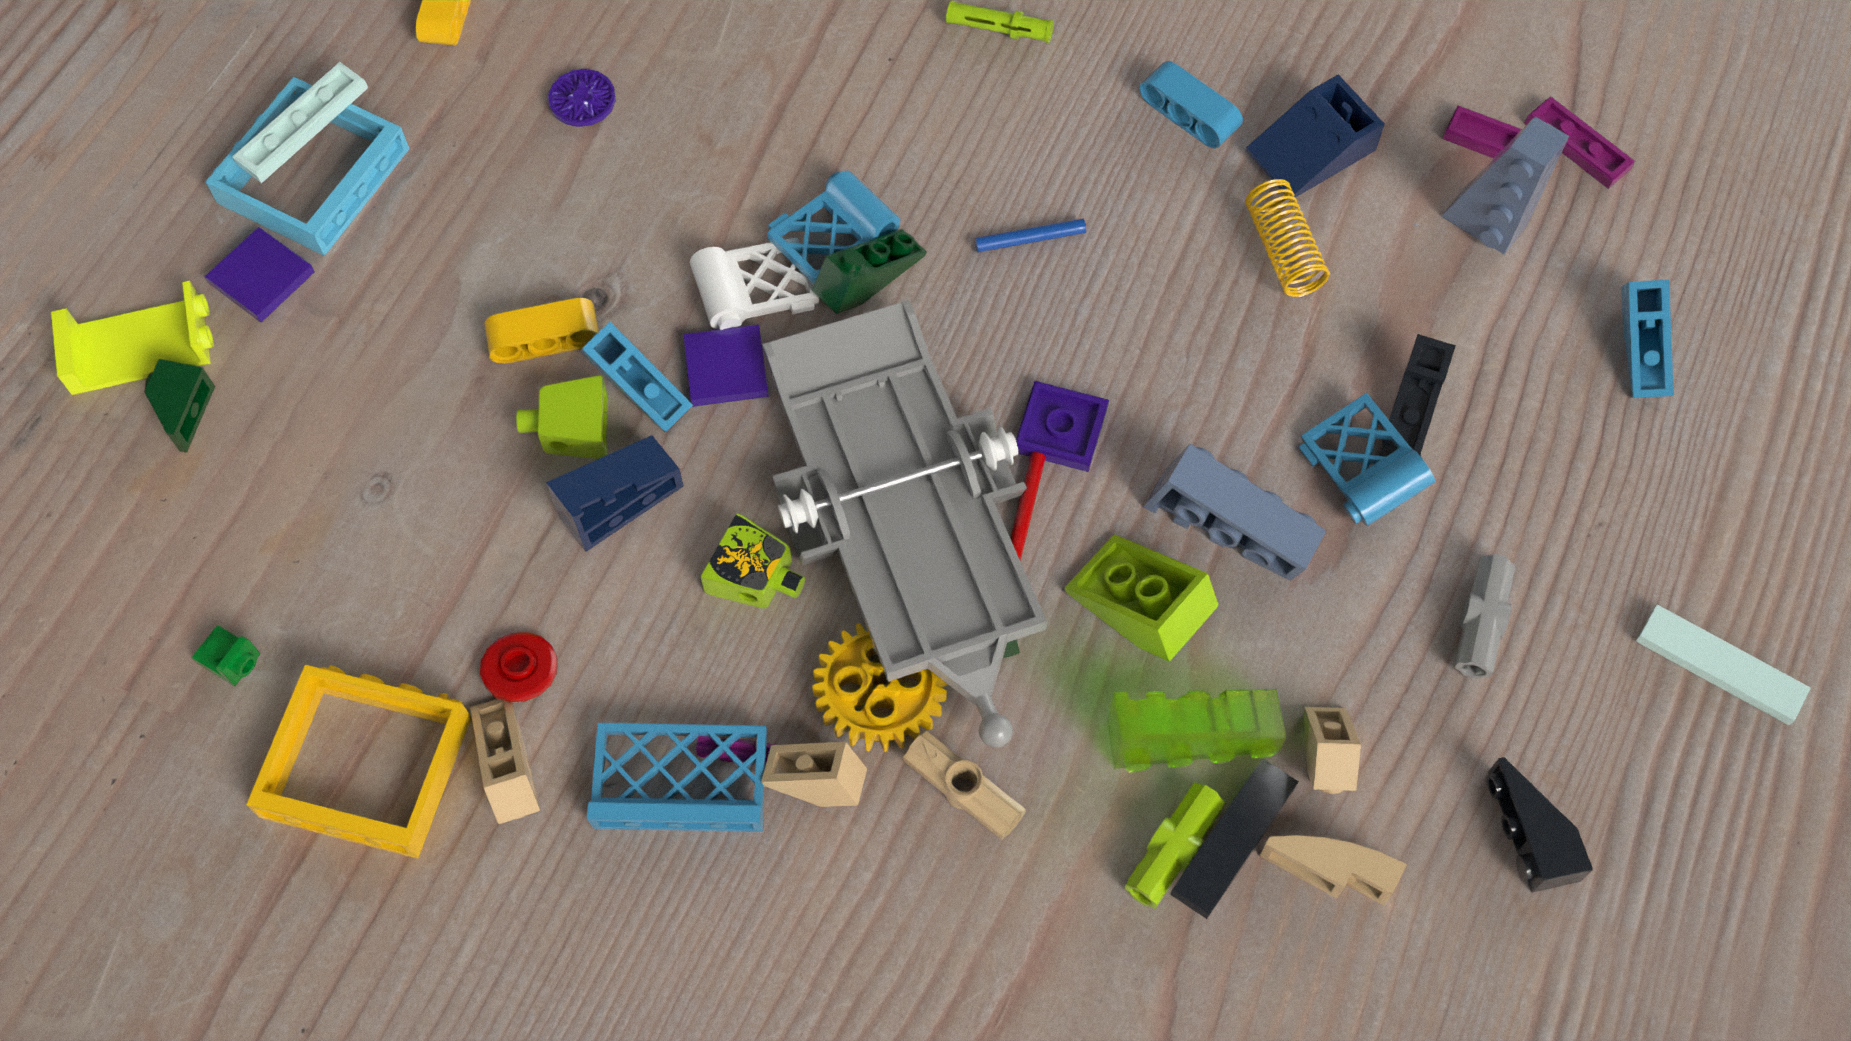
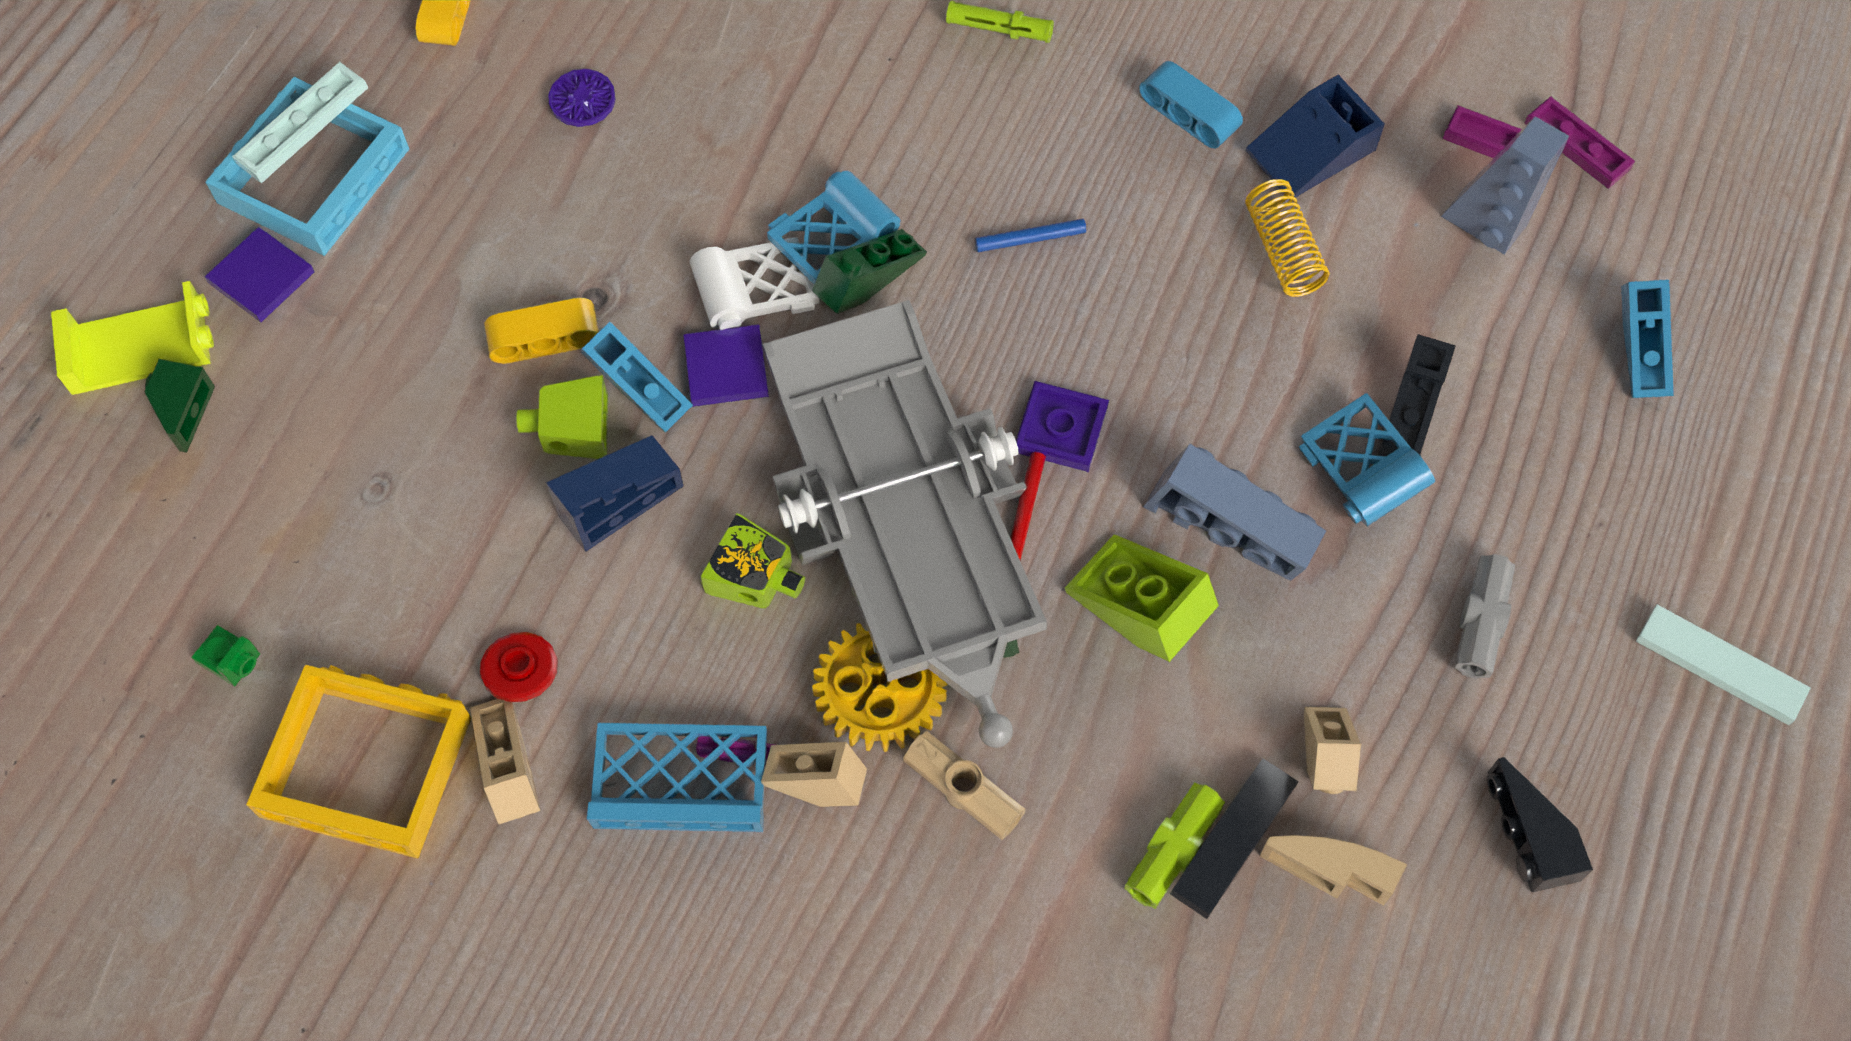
clear neon green wedge [1107,689,1286,772] -> none

